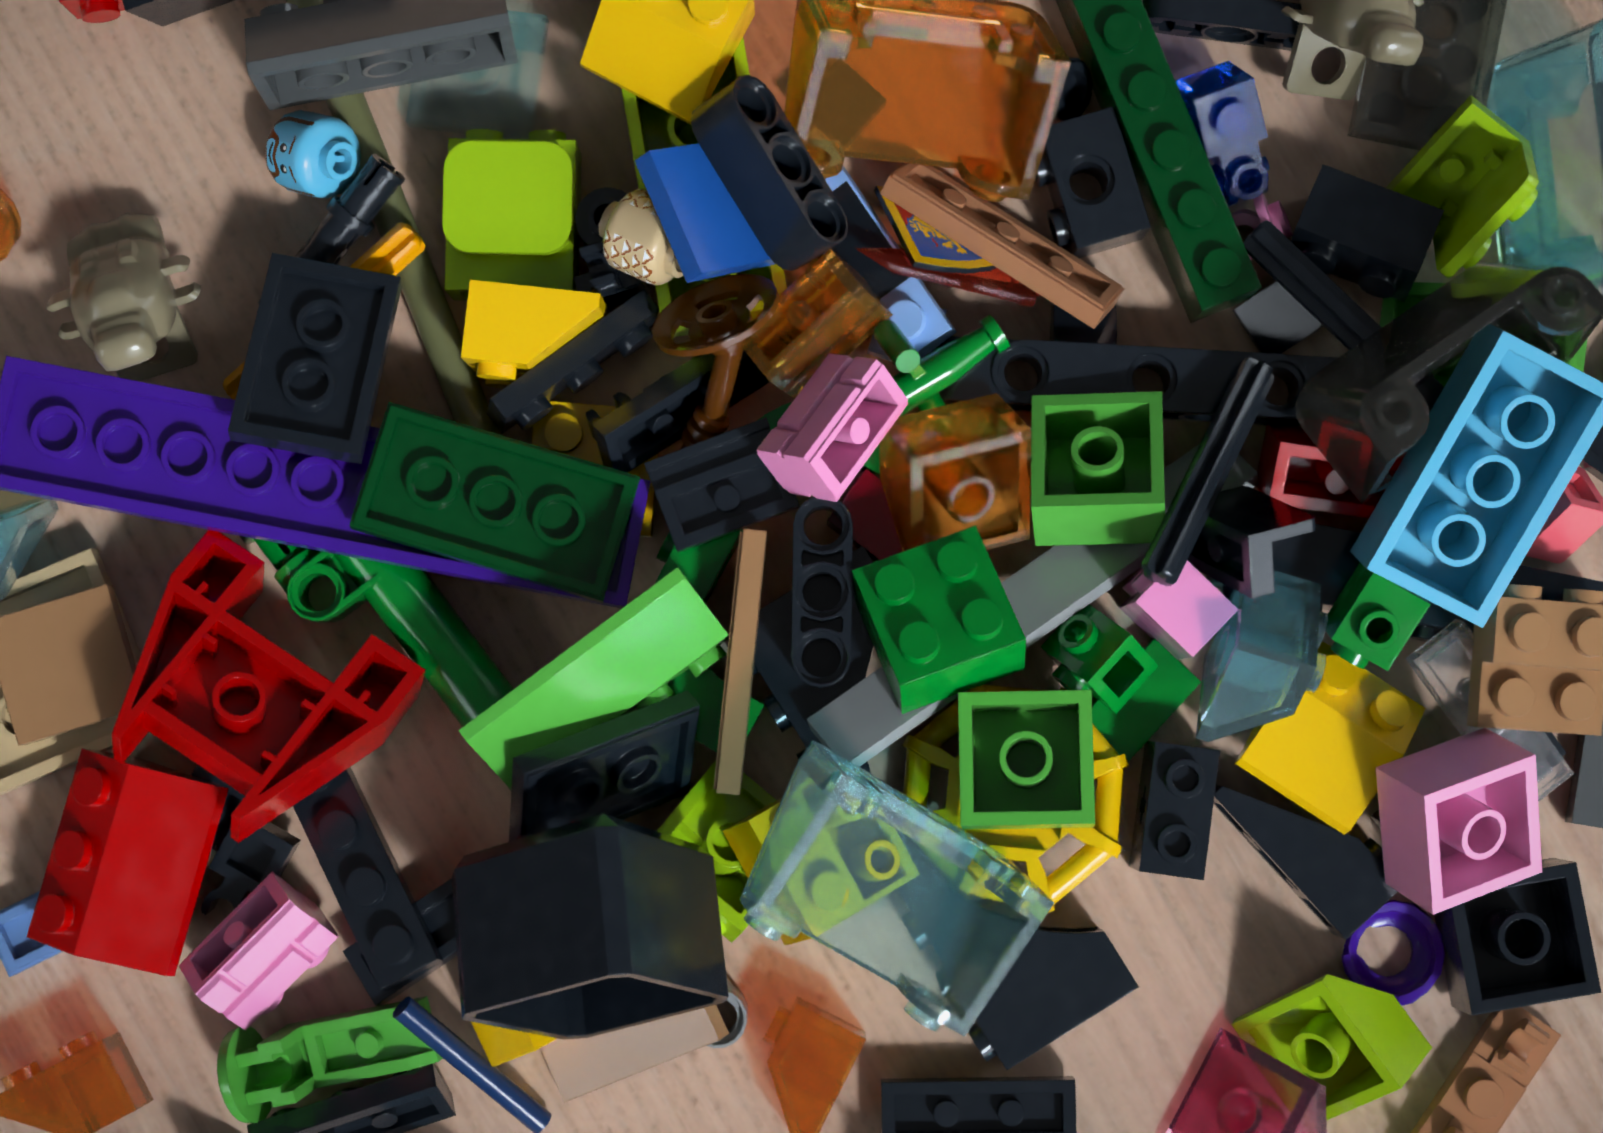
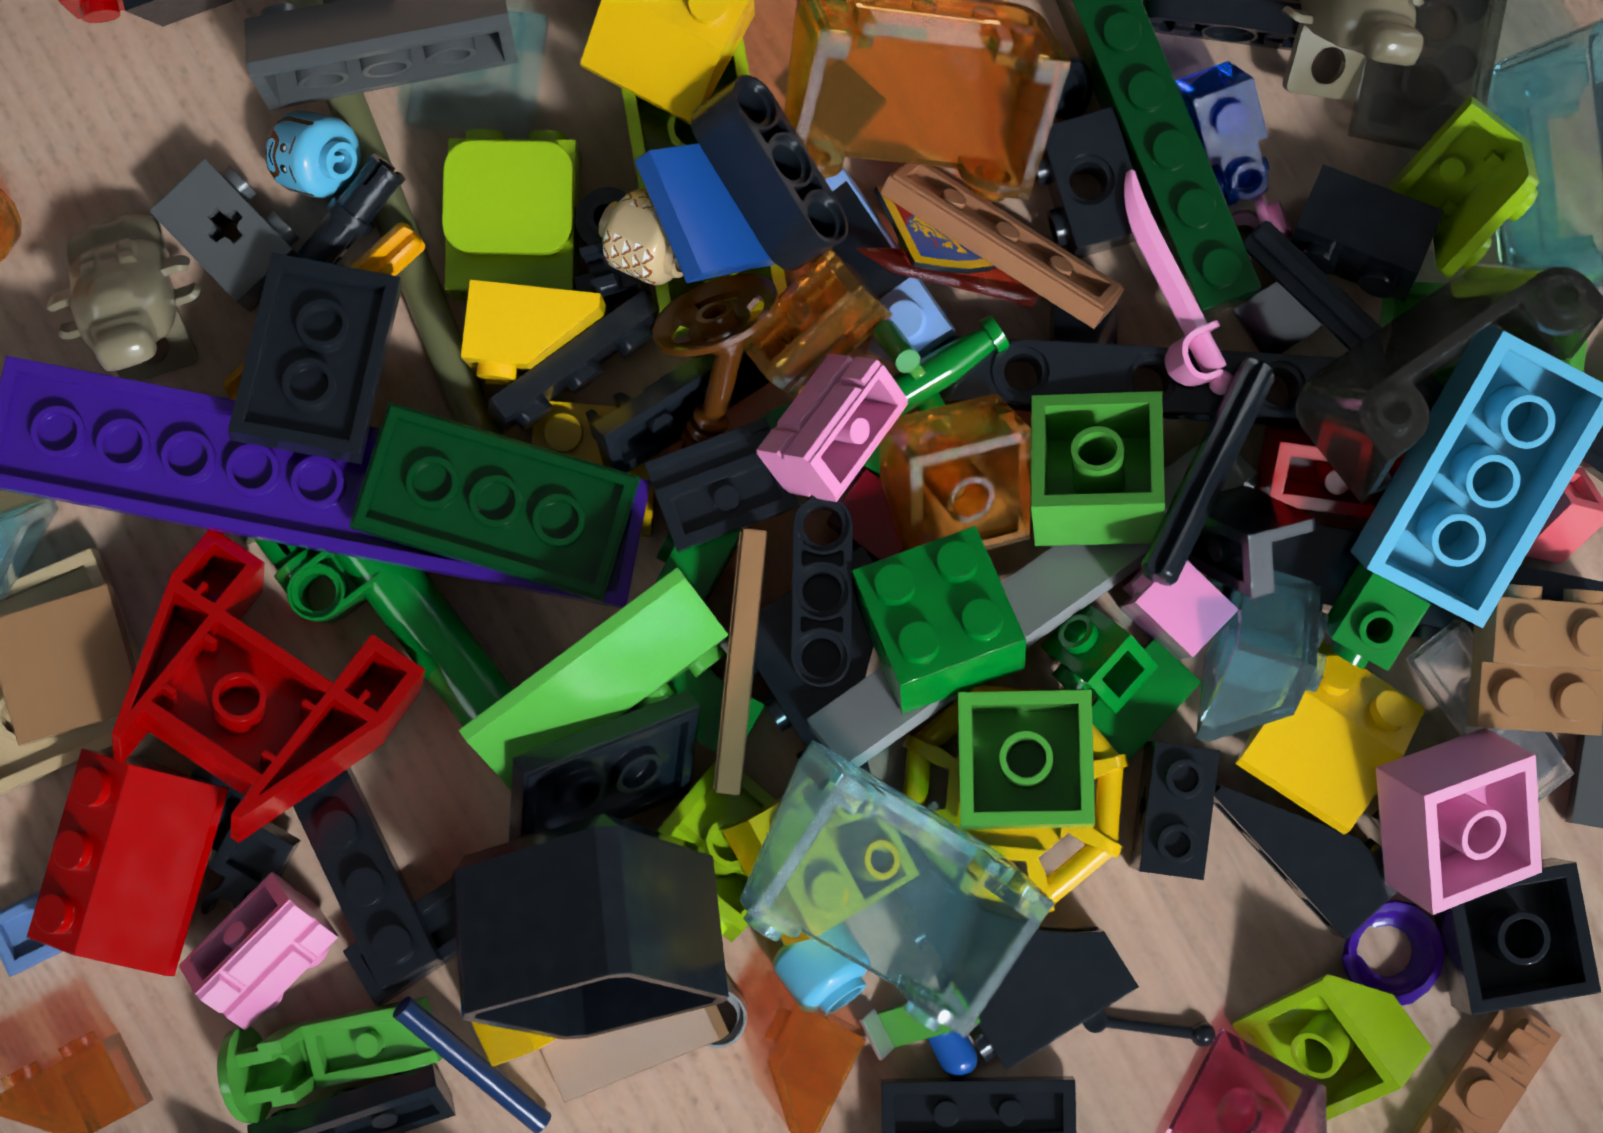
none -> dark grey brick [149,159,300,312]
none -> medium azure head [773,921,868,1015]
none -> piece [859,984,980,1078]
none -> black hinge [1083,1010,1216,1047]
none -> bright pink sword [1124,169,1233,395]

